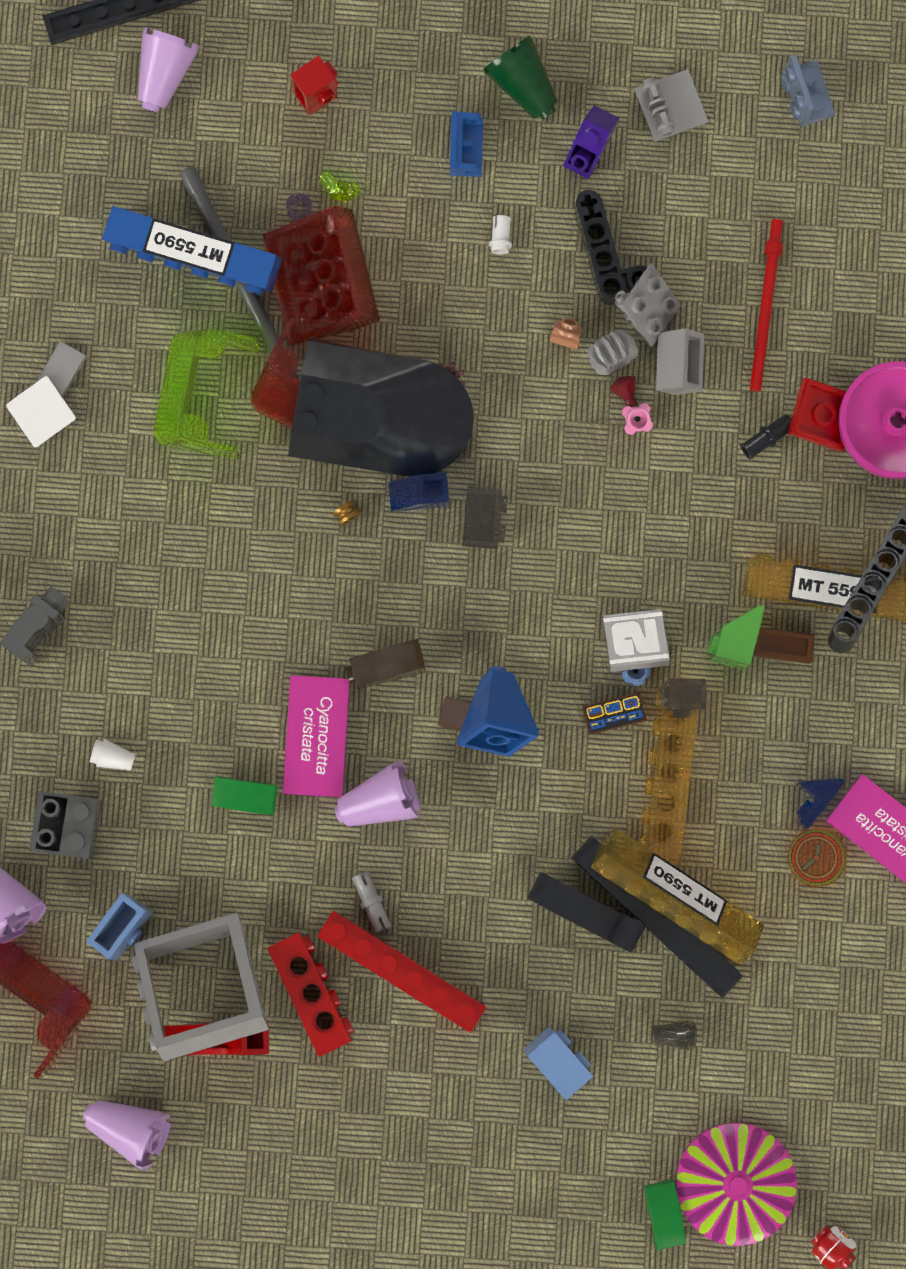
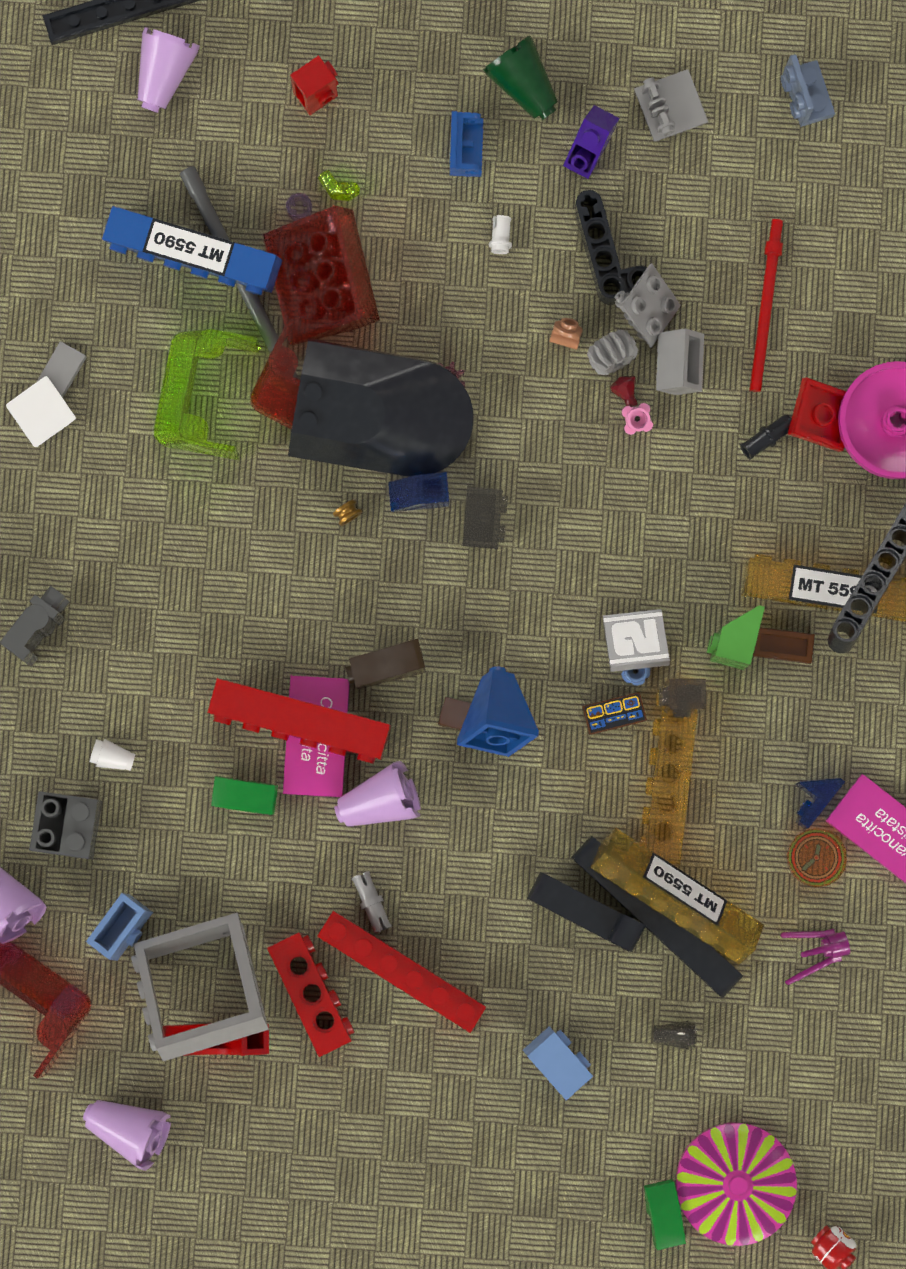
none -> red brick [207,678,391,764]
none -> magenta plant [780,929,850,985]

